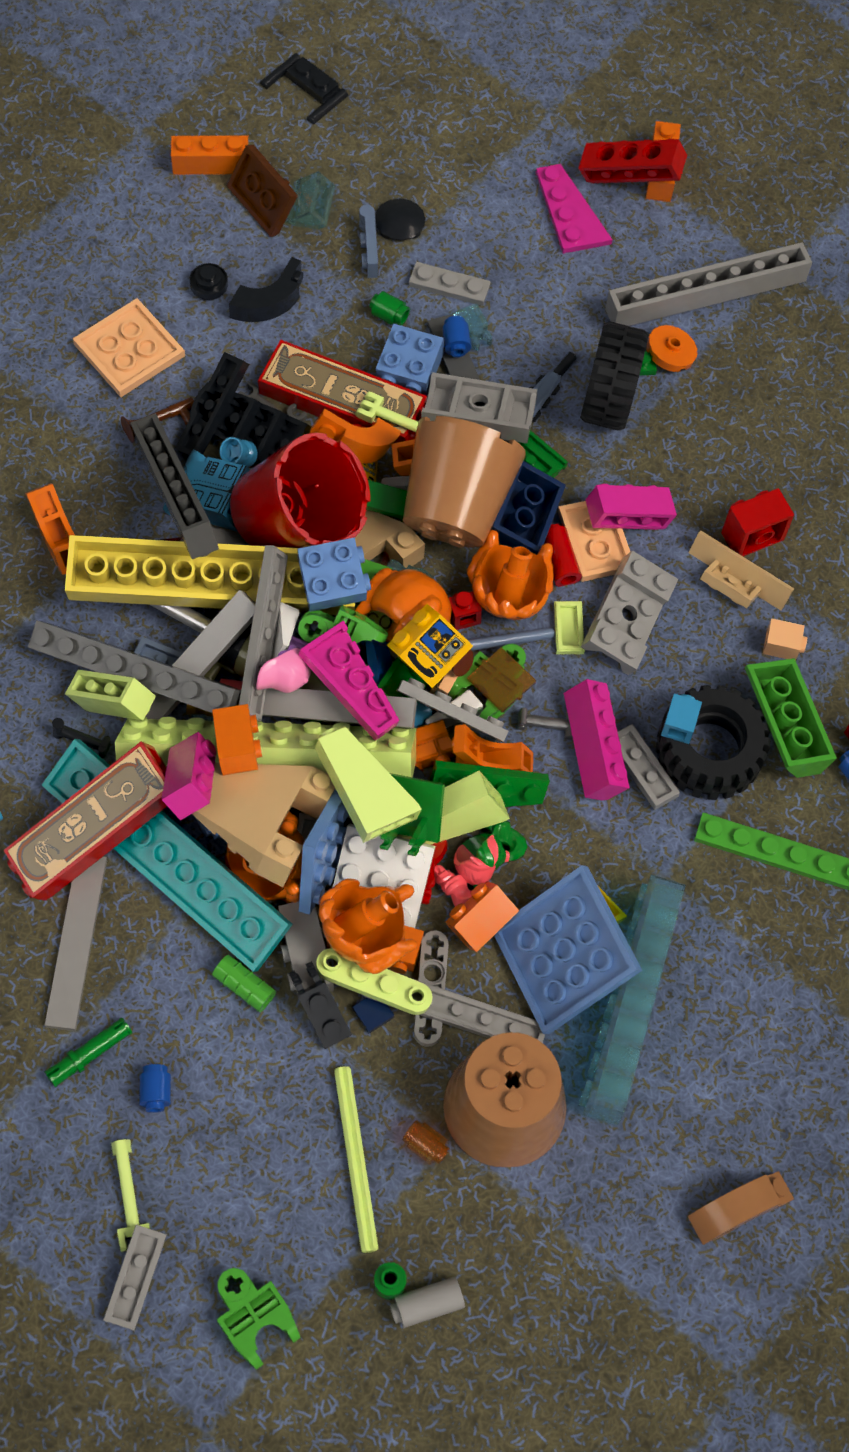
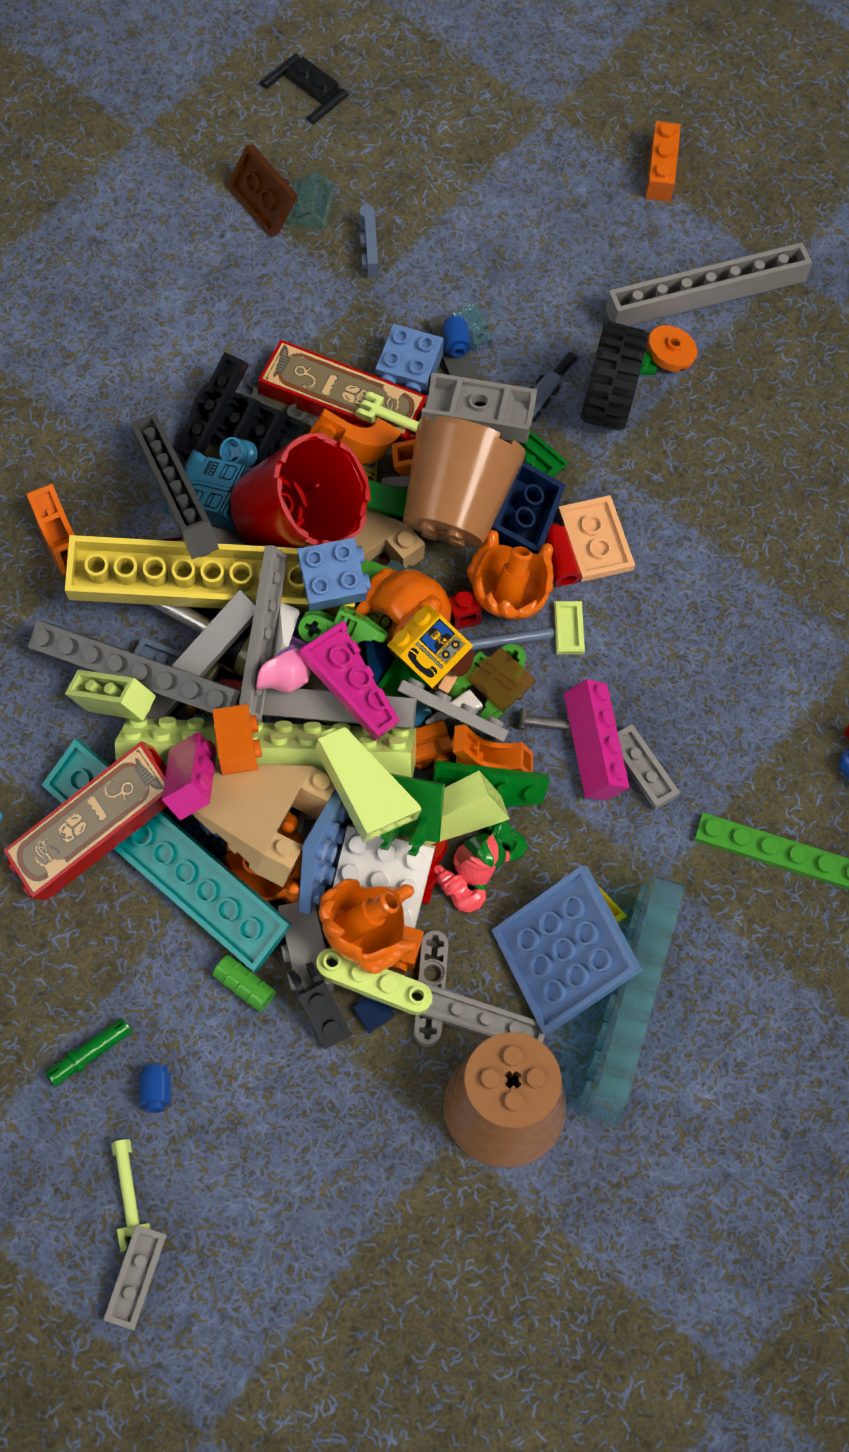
light grey tile [45,857,107,1031] -> none
black piece [52,718,111,759] -> none
light nougat plate [73,298,185,397] -> none
reddish brown piece [121,397,194,443] -> none
orange brick [171,136,249,175] -> none
black plate [189,263,228,300] -> none
bright green piece [217,1268,301,1370] -> none
black arch [229,257,304,322] -> none
yellowish green axle [334,1066,378,1253] -> none
green brick [369,291,410,326] -> none
green brick [374,1262,407,1300] -> none
black dish [375,198,426,241] -> none
light grey brick [390,1276,465,1328] -> none
clear orange brick [402,1120,450,1165] -> none
light grey plate [409,261,491,306] -> none
orange brick [445,881,519,952] -> none
dark pink wing [536,164,613,253] -> none
red brick [578,138,687,183] -> none
light grey piece [581,550,678,675] -> none
dark pink brick [585,484,677,530] -> none
black tyre [656,685,771,800] -> none
dark azure brick [661,693,702,744] -> none
medium nougat arch [688,1171,794,1245] -> none
tan bracket [689,531,794,611] -> none
red brick [721,488,795,556] -> none
bright green slope [745,658,837,778] -> none
light nougat brick [763,618,807,660] -> none

